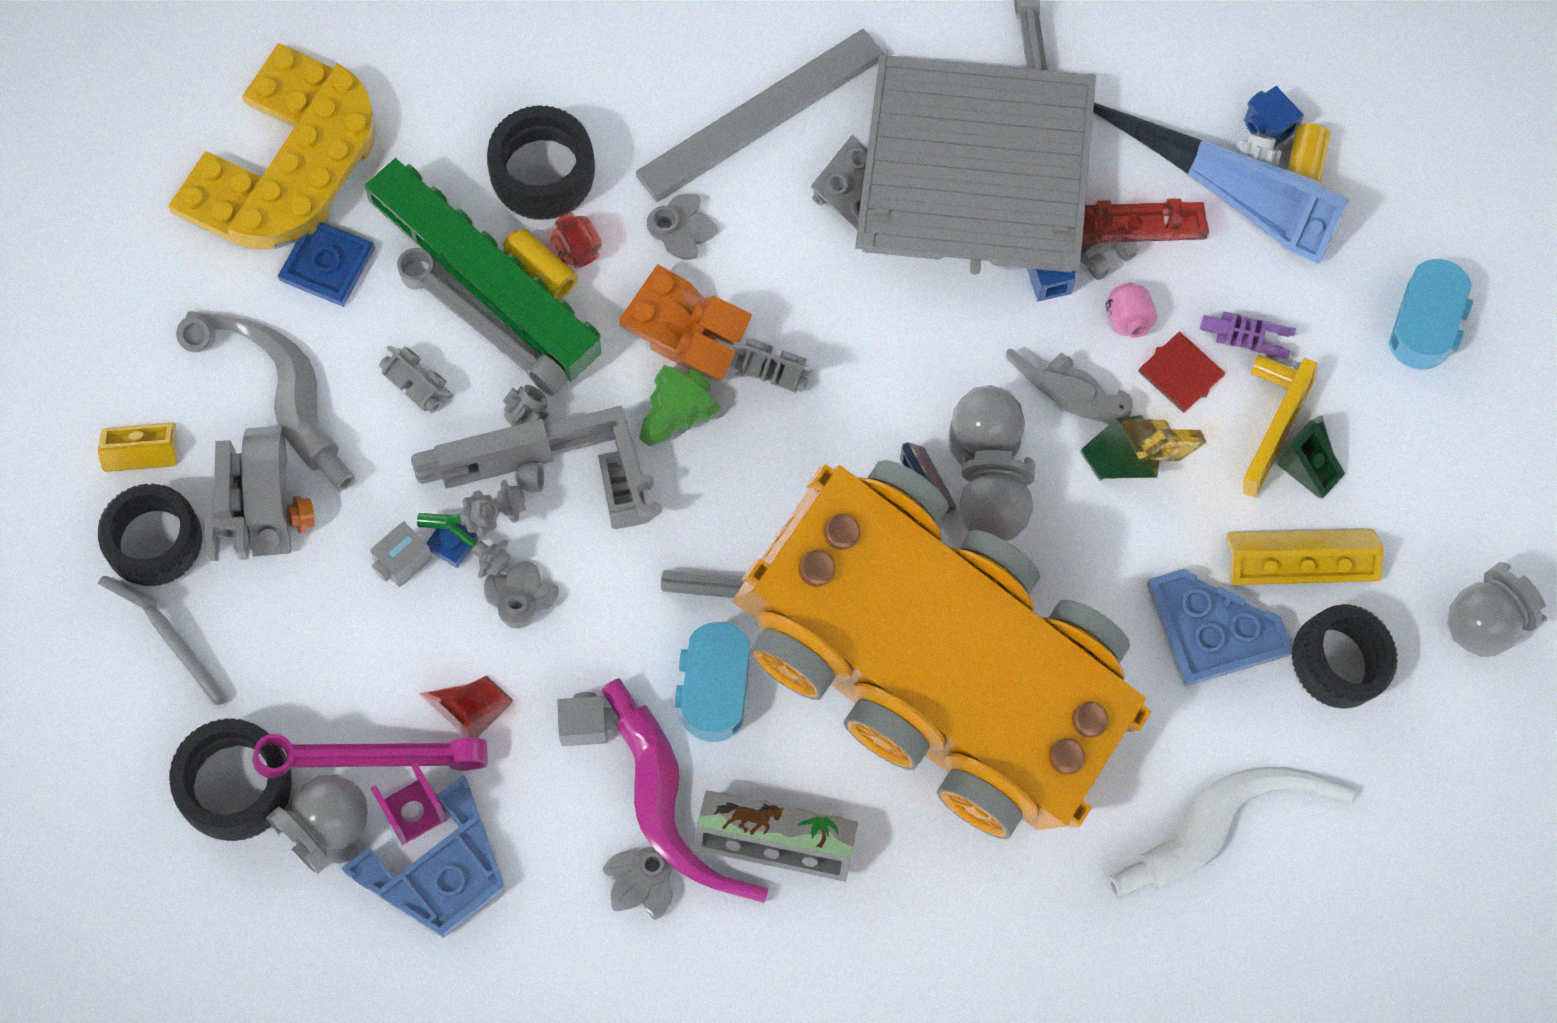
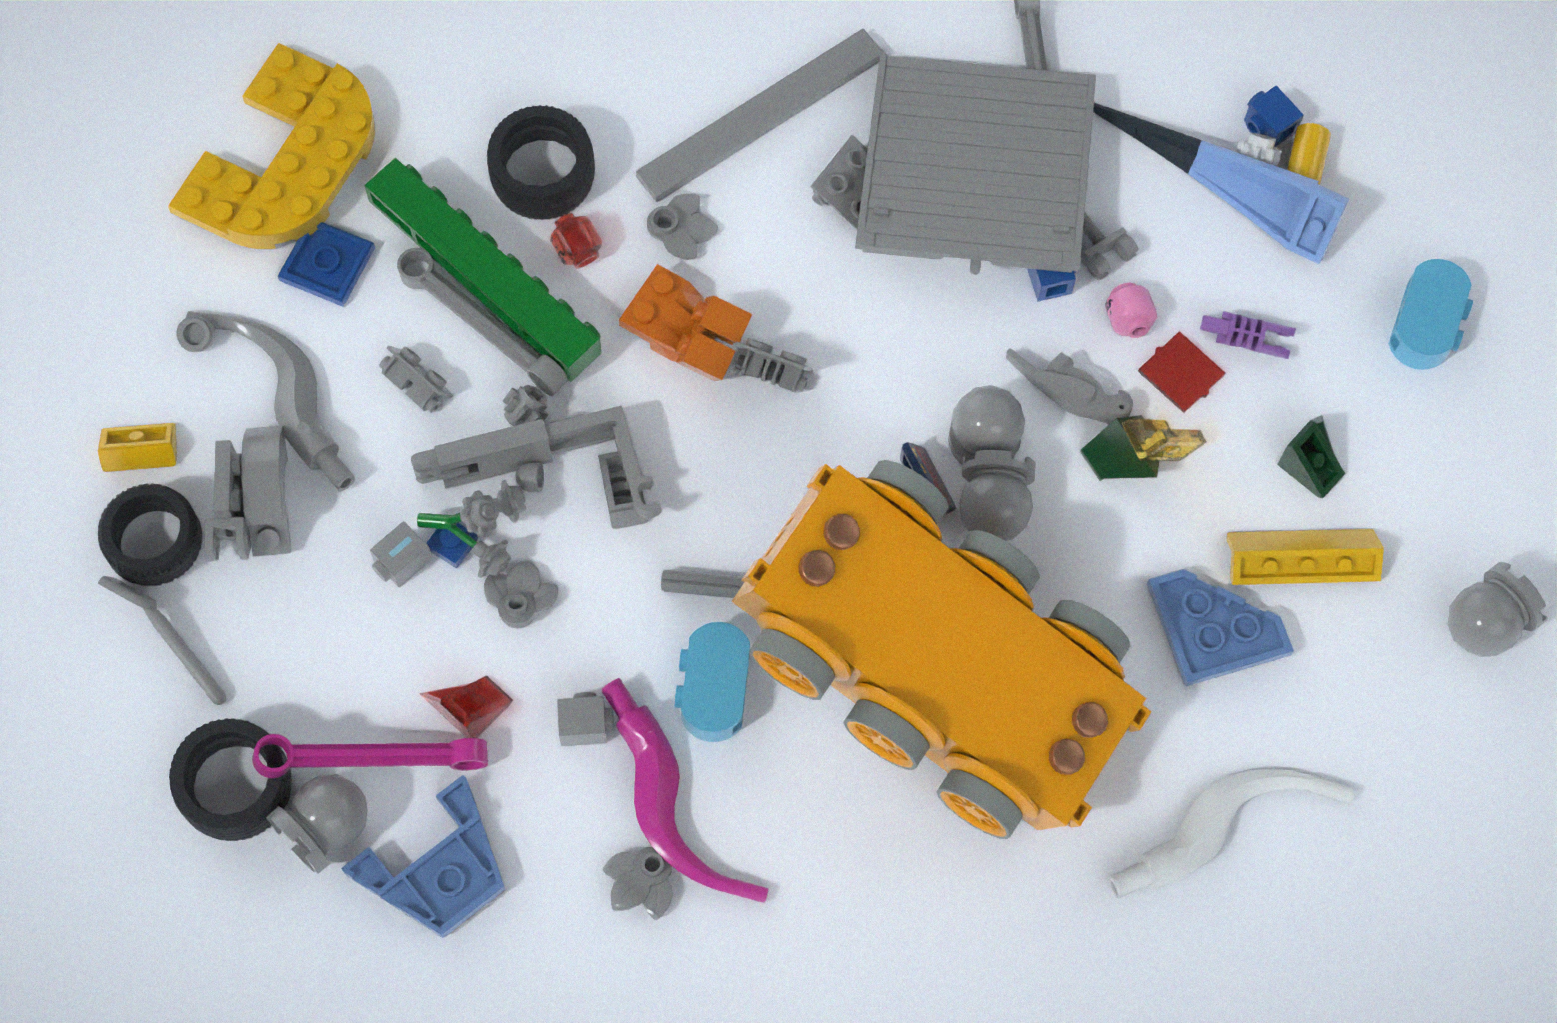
orange plate [287,496,315,533] -> none
dark pink piece [371,762,447,846] -> none
yellow brick [502,229,579,301] -> none
bright green rock [639,365,721,447] -> none
light grey brick [693,790,858,882] -> none
clear red hinge [1082,198,1209,243] -> none
yellow piece [1243,355,1318,498] -> none
black tyre [1291,604,1398,709] -> none

